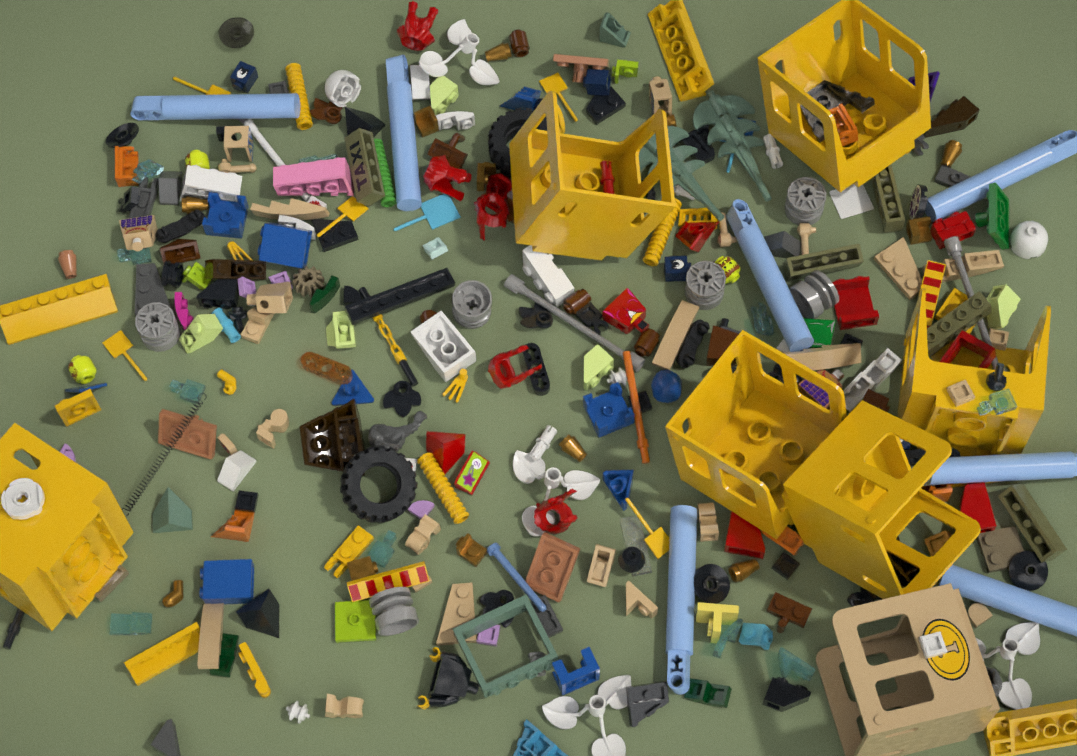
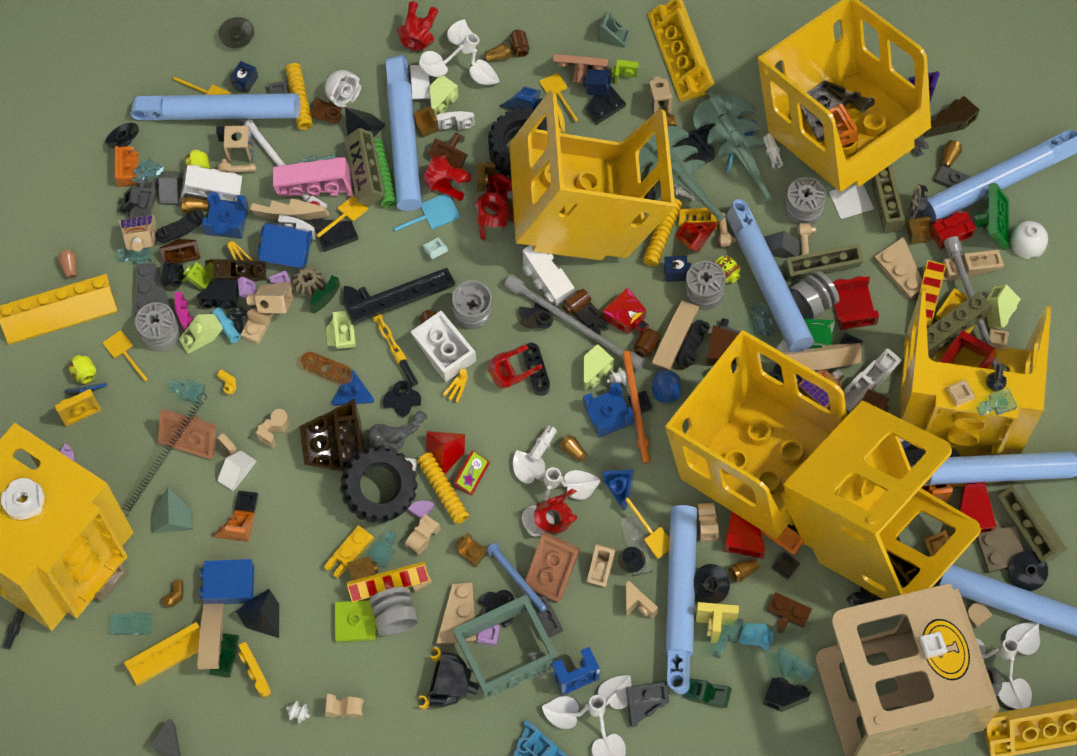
red pin [600,161,615,194] -> none

